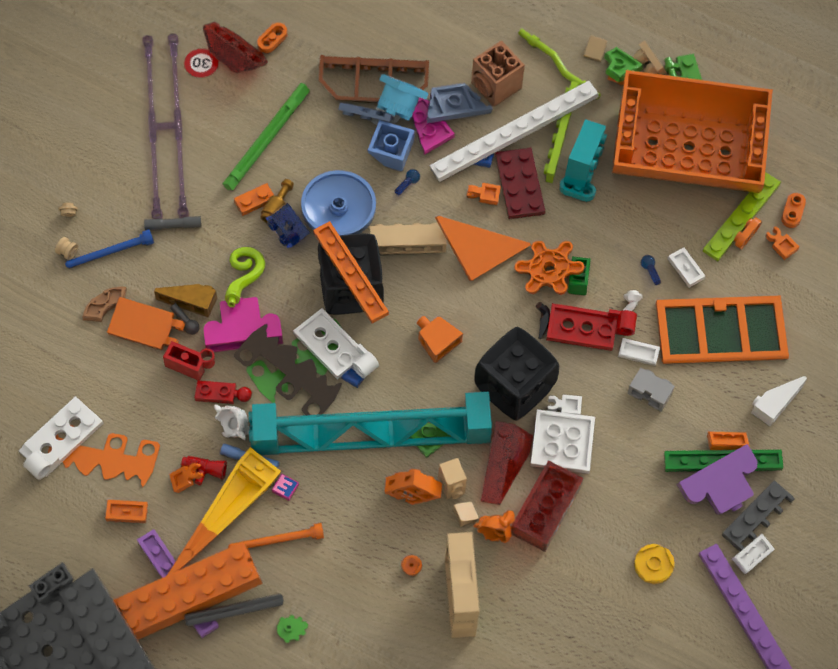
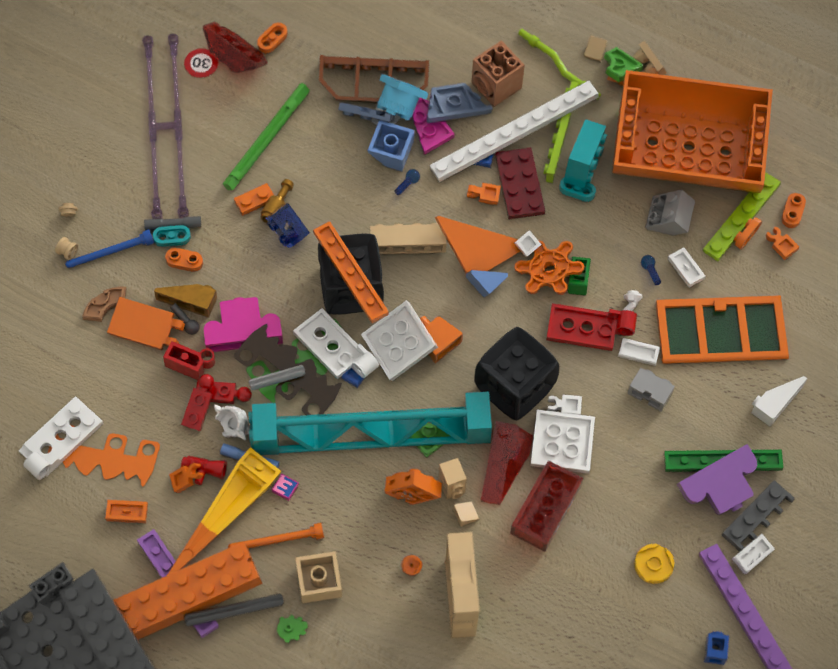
lime plant [225,247,265,307] -> none
medium blue dish [301,170,376,236] -> none
orange hair [474,510,515,543] -> none
black bar [536,302,550,339] -> none
bright green plate [664,54,702,80] -> none
orange plate [707,431,750,450] -> none
none -> teal plate [153,225,191,247]
none -> orange plate [165,248,203,272]
none -> red plate [181,374,214,431]
none -> light grey axle [249,365,305,390]
none -> tan brick [295,551,342,604]
none -> white plate [361,300,438,381]
none -> medium blue slope [466,270,508,297]
none -> white plate [514,230,541,257]
none -> light grey slope [645,189,695,236]
none -> blue brick [704,631,729,665]

